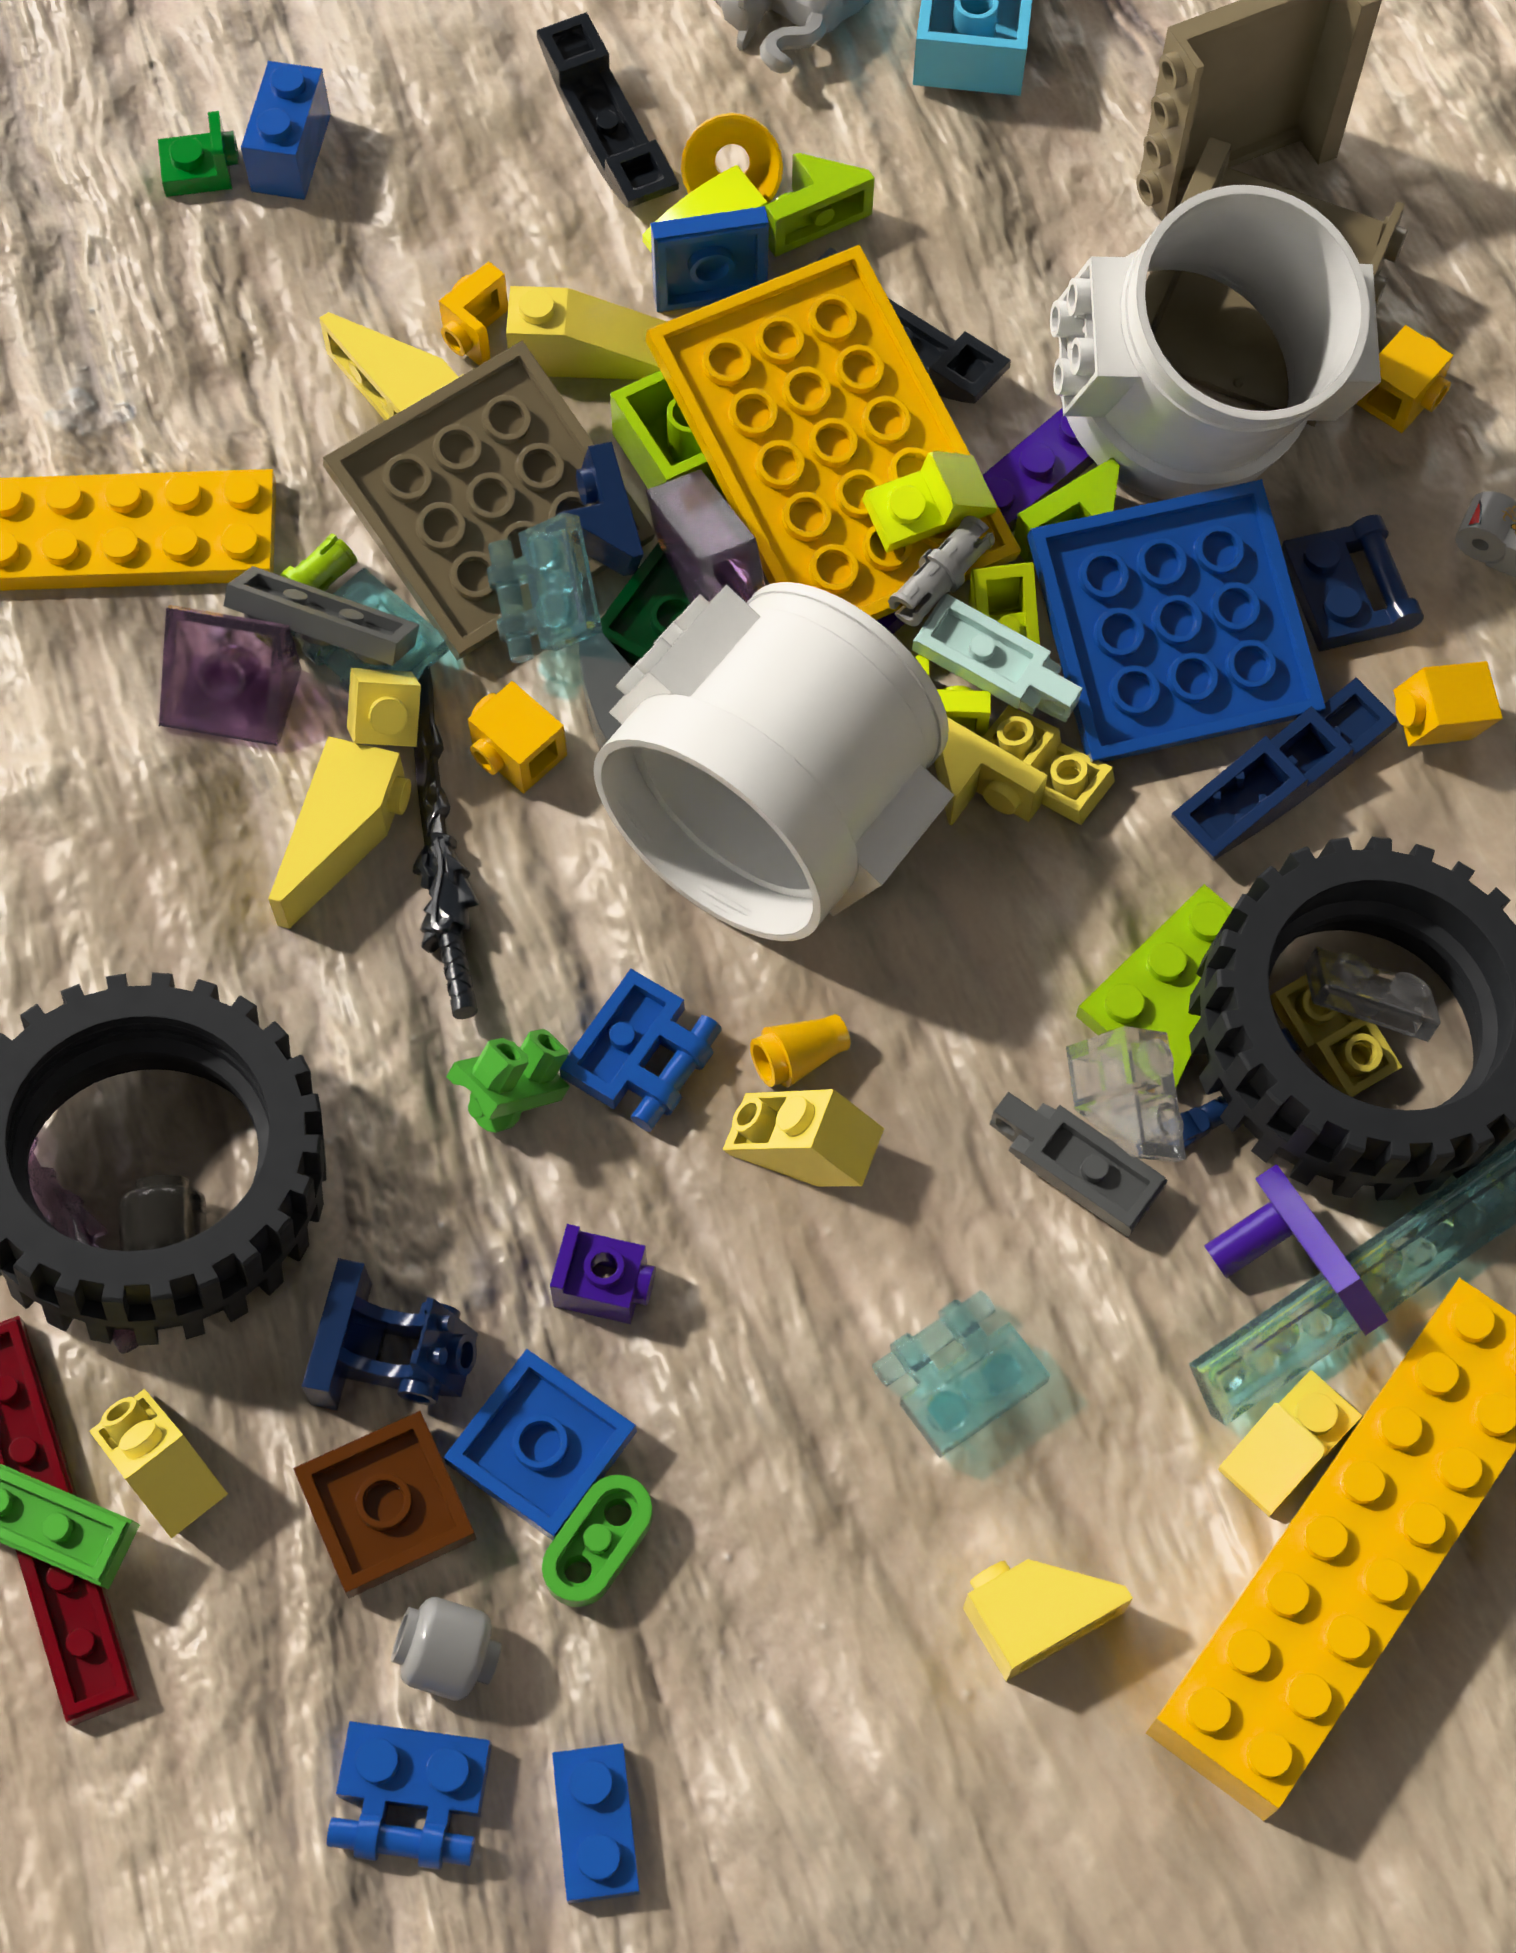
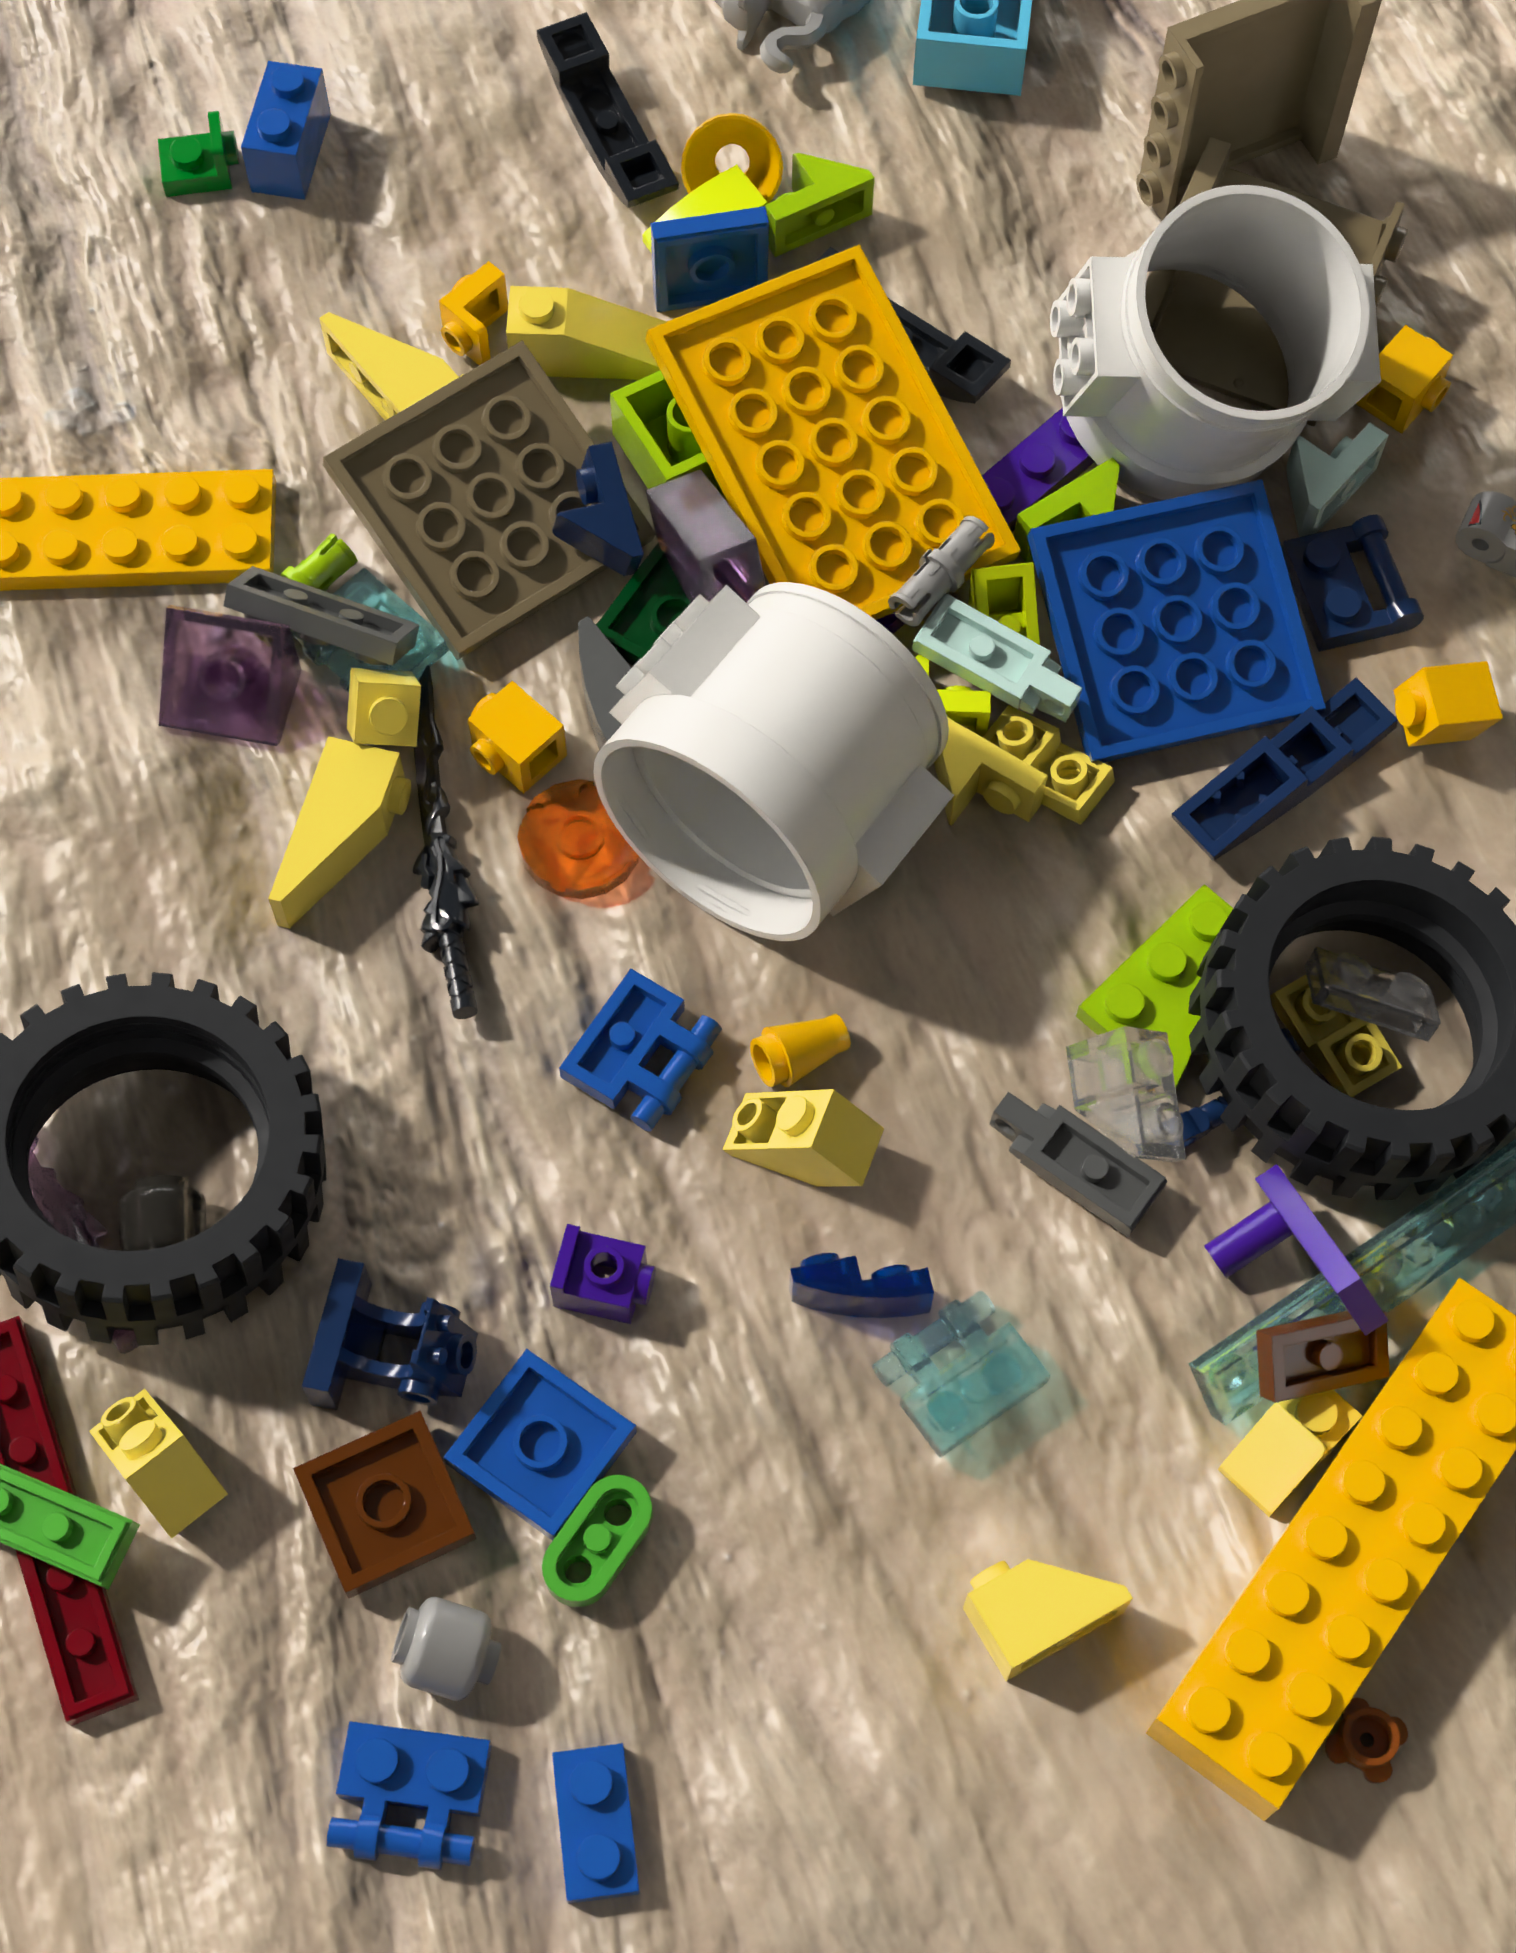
bright green hips [446,1029,570,1133] -> none
clear light blue plate [486,512,603,663] -> none
neon yellow slope [862,451,997,553] -> none
none -> clear orange tile [517,779,640,899]
none -> clear blue slope [789,1253,934,1318]
none -> reddish brown plate [1256,1310,1390,1403]
none -> light aqua slope [1286,422,1389,537]
none -> dark orange plate [1325,1697,1408,1784]

